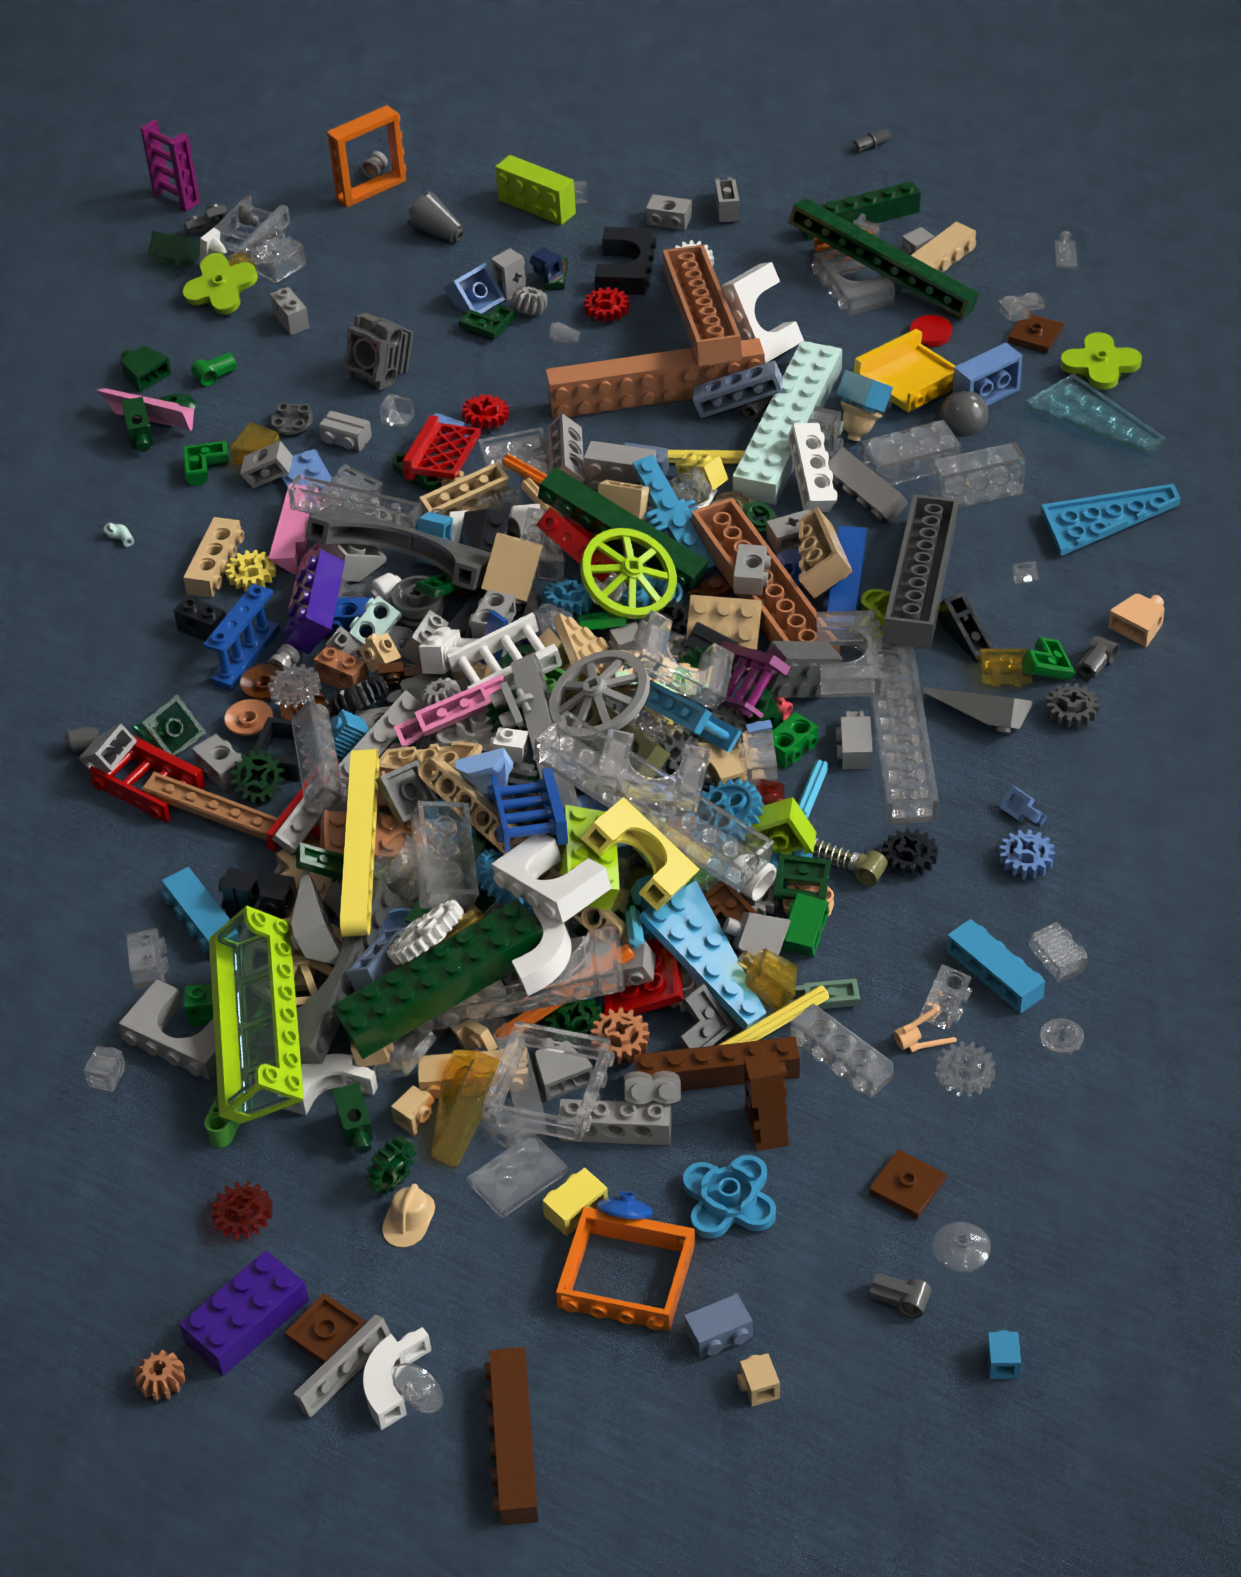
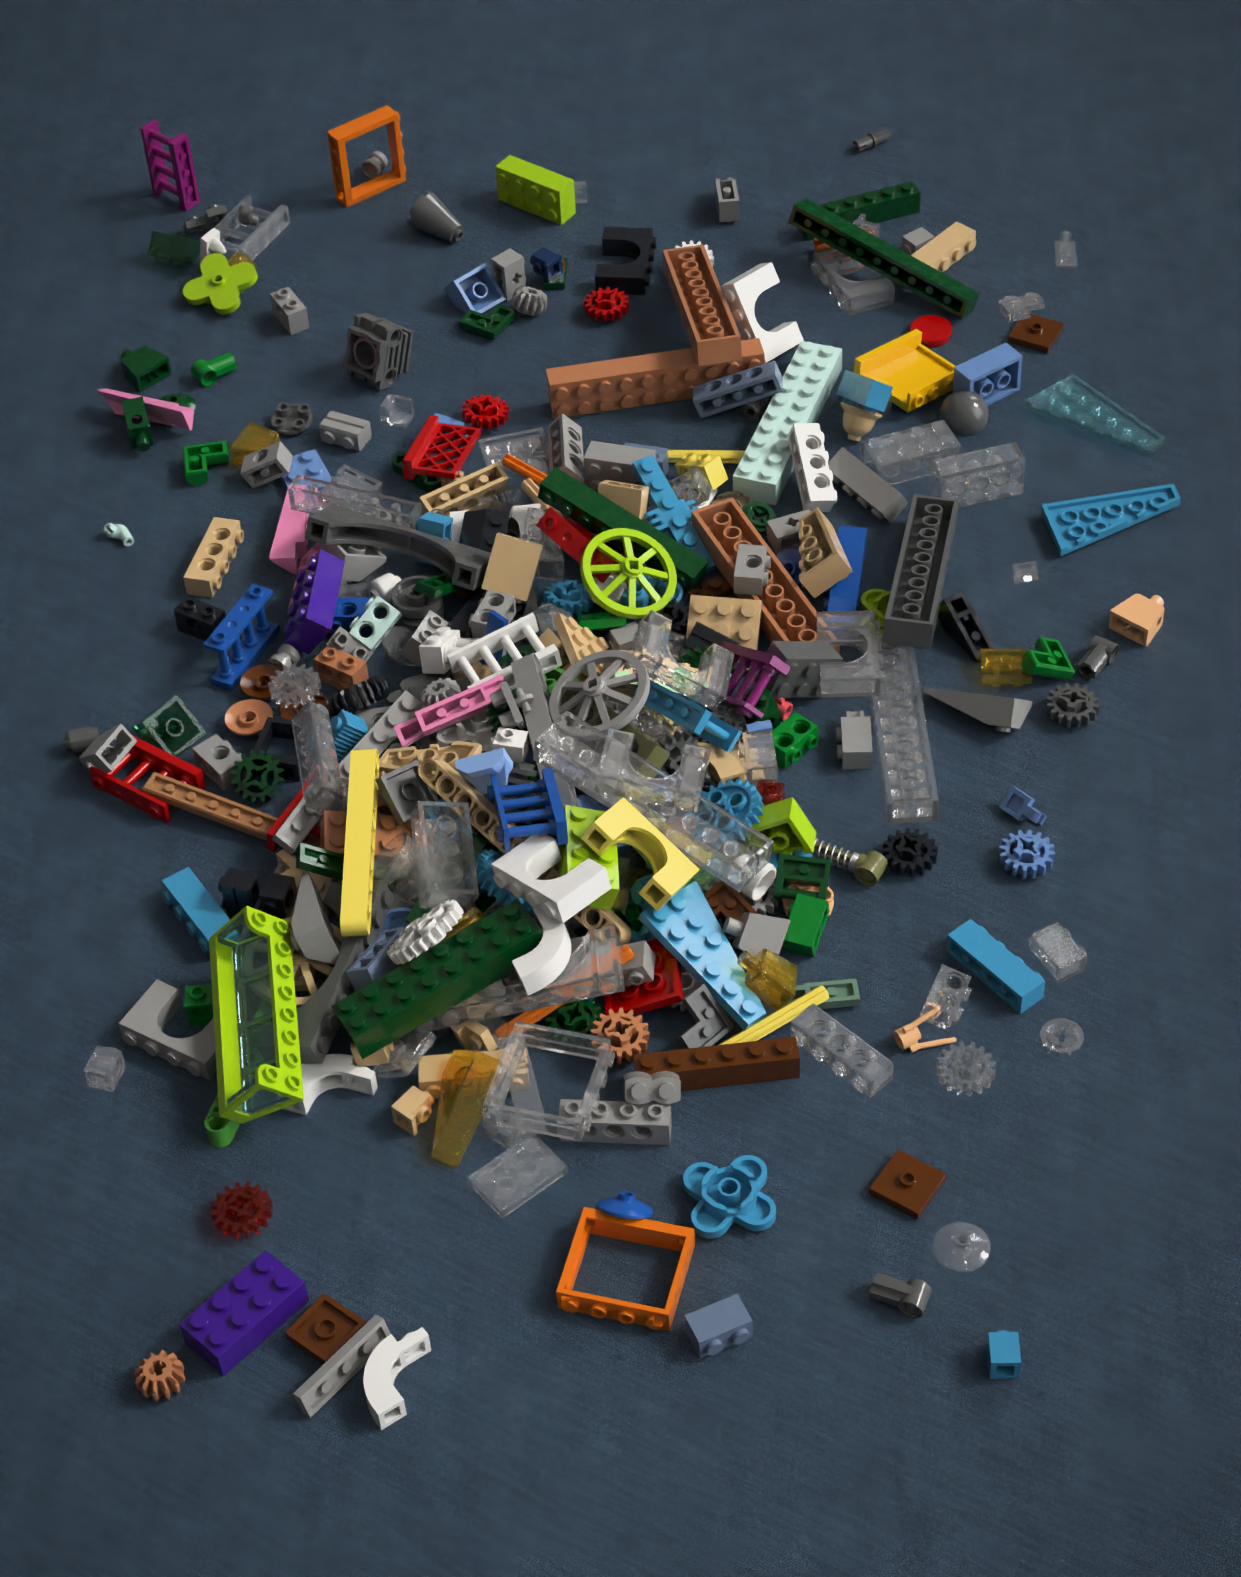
clear brick [126,928,169,989] -> none
light yellow gear [225,550,276,591] -> none
clear piece [246,229,306,283] -> none
dark green torso [332,1082,373,1154] -> none
tan brick [358,633,401,674] -> none
dark green gear [365,1136,416,1195] -> none
reddish brown plate [378,662,423,687] -> none
tan piece [382,1183,435,1248] -> none
clear dish [392,1363,444,1413] -> none
reddish brown brick [484,1347,539,1525] -> none
light grey torso [535,1035,594,1101] -> none
light yellow brick [542,1168,608,1237] -> none
clear cone [548,322,581,344] -> none
medium azure axle [624,906,644,949] -> none
light grey brick [646,194,692,231] -> none
tan brick [736,1353,780,1407] -> none
reddish brown wedge [744,1052,789,1151] -> none
medium azure axle [798,760,828,818] -> none
clear brick [808,406,844,459] -> none
lime plant [1061,332,1142,390] -> none

